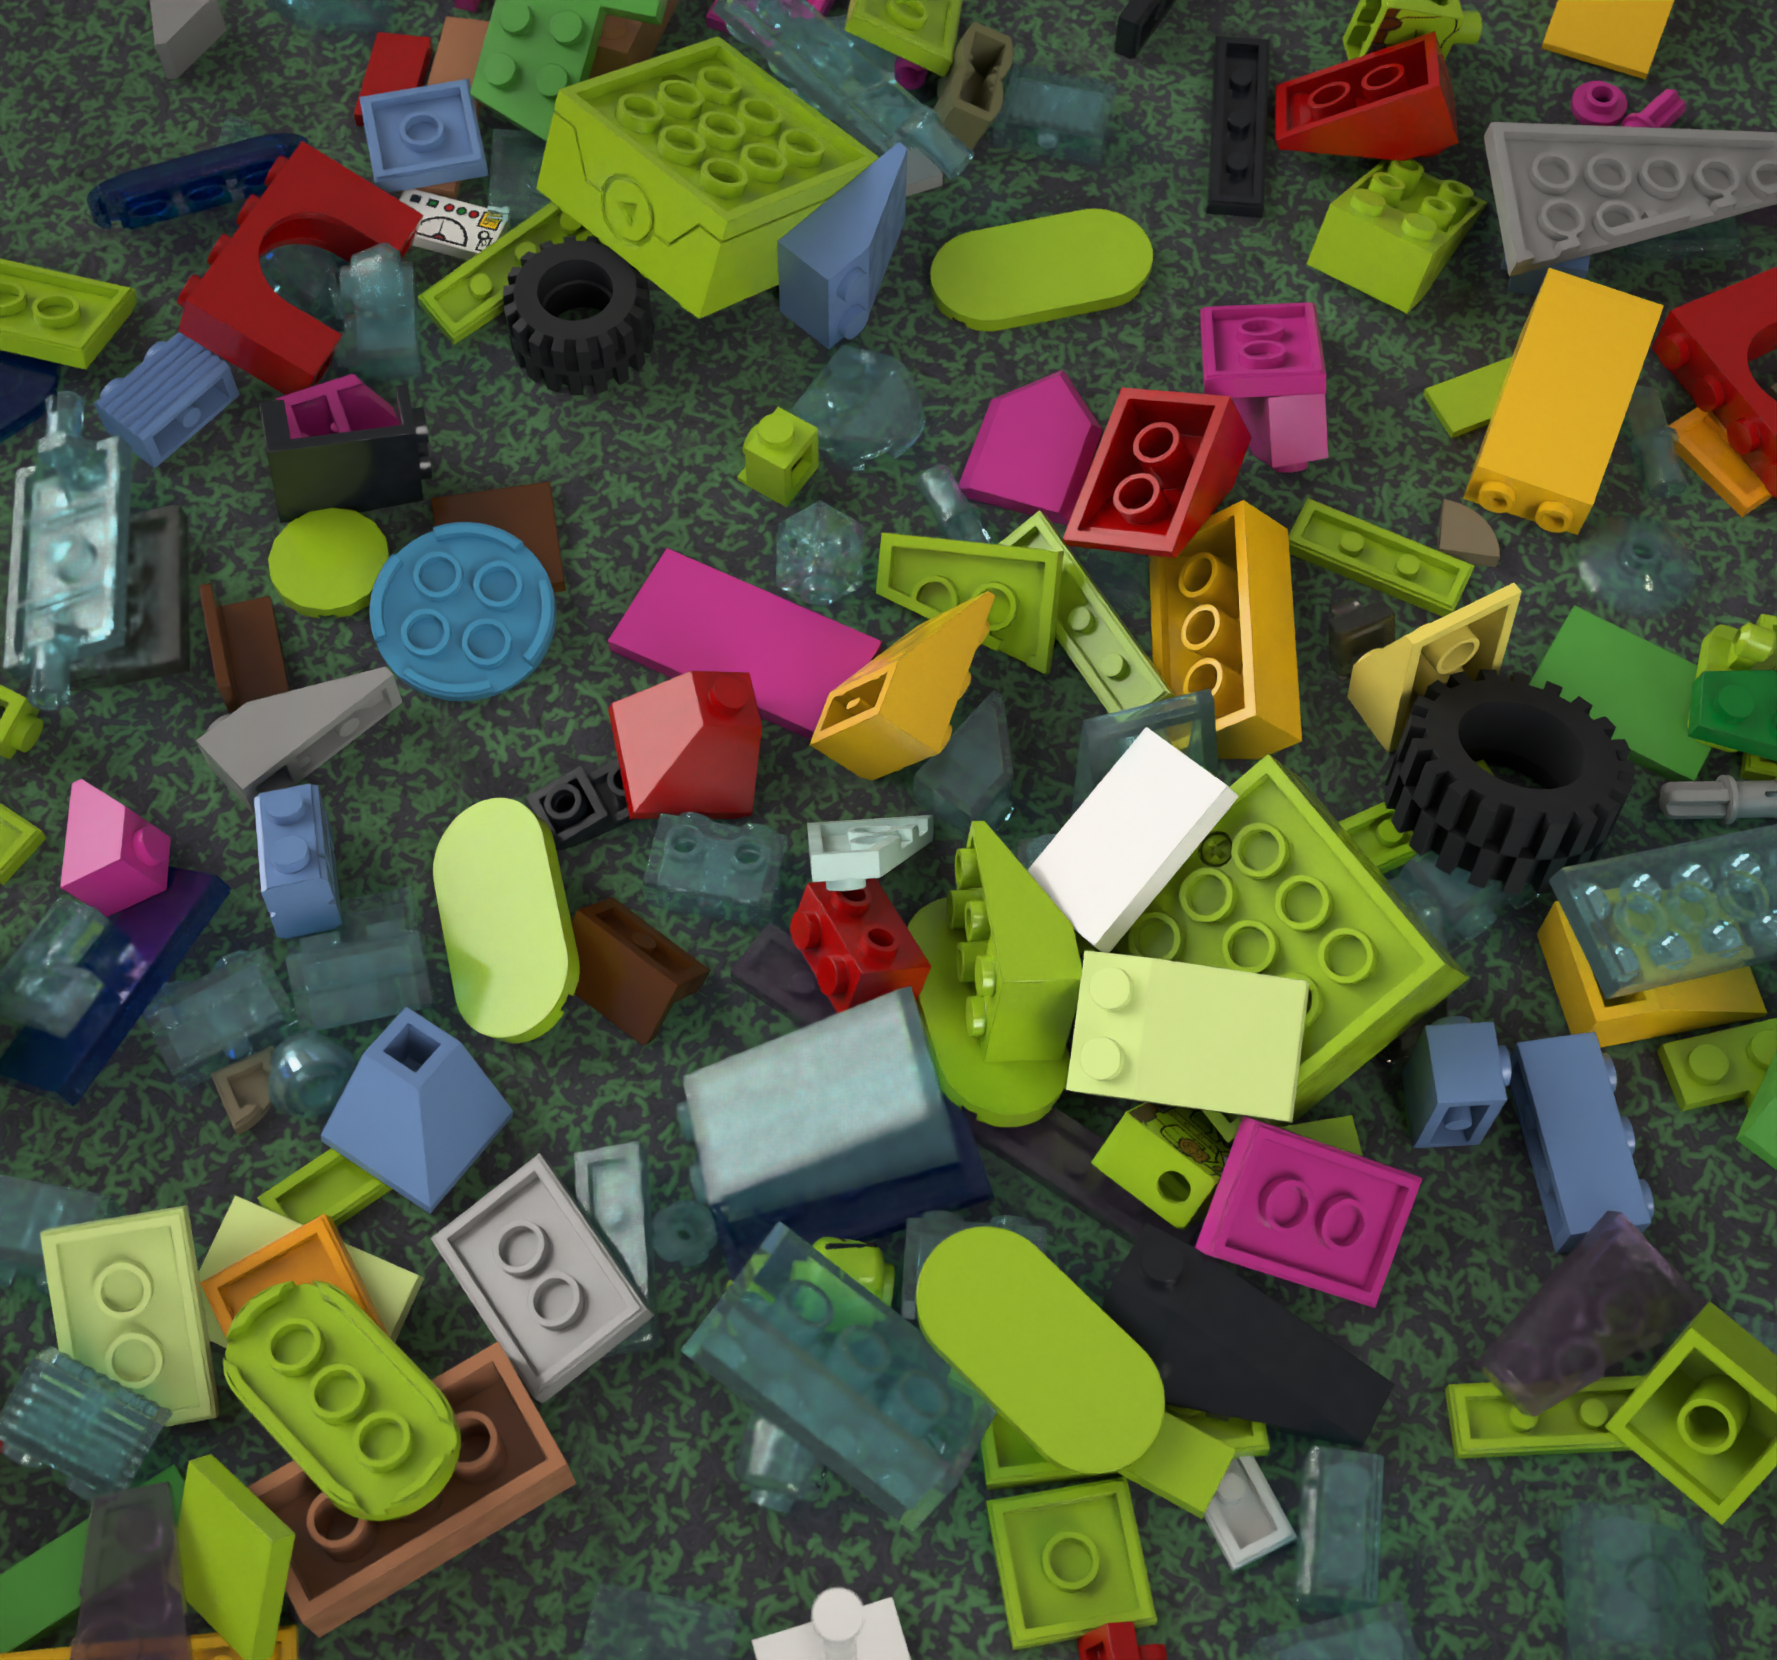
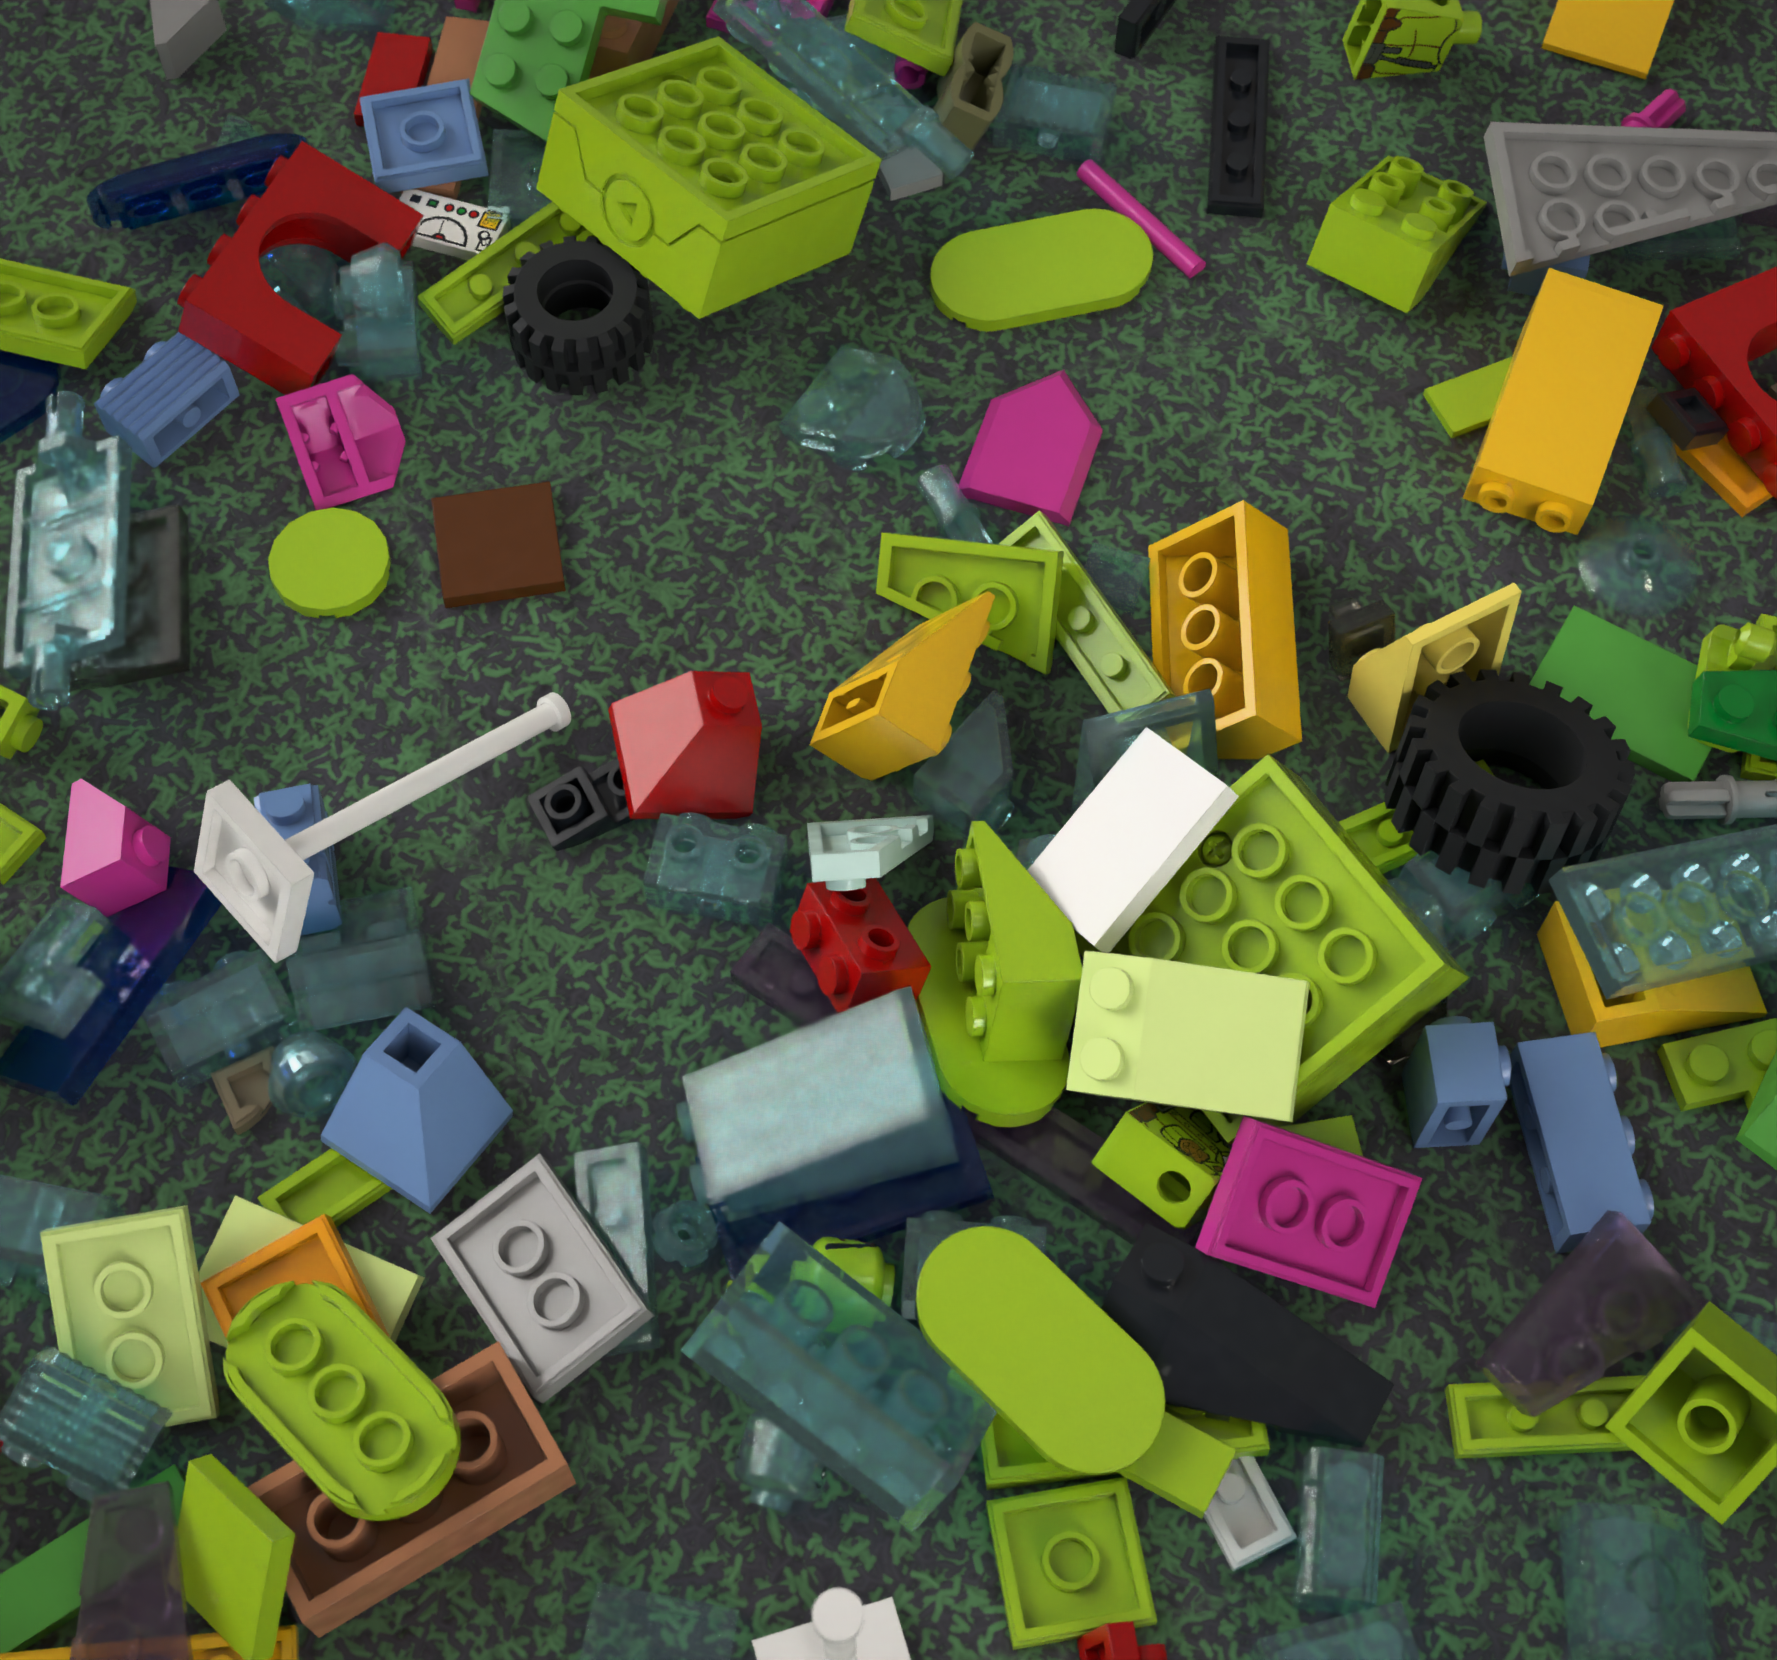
light grey slope [196,666,402,816] -> none
reddish brown panel [199,583,291,714] -> none
black panel [259,384,432,523] -> none
dark azure tile [370,522,557,701] -> none
lime tile [433,798,580,1044] -> none
reddish brown panel [571,897,711,1045] -> none
dark pink tile [608,548,882,740] -> none
lime brick [737,407,819,507] -> none
clear light blue brick [776,500,864,606] -> none
medium blue slope [777,142,907,349] -> none
red slope [1062,387,1252,558] -> none
dark pink tile [1200,302,1326,398] -> none
dark pink slope [1233,394,1328,473] -> none
red slope [1276,31,1459,161] -> none
lime tile [1289,498,1475,617] -> none
dark tan tile [1437,499,1500,567] -> none
dark pink plate [1570,81,1627,126] -> none
none -> white tile [194,692,571,963]
none -> dark pink bar [1077,159,1206,279]
none -> black tile [1646,388,1729,451]

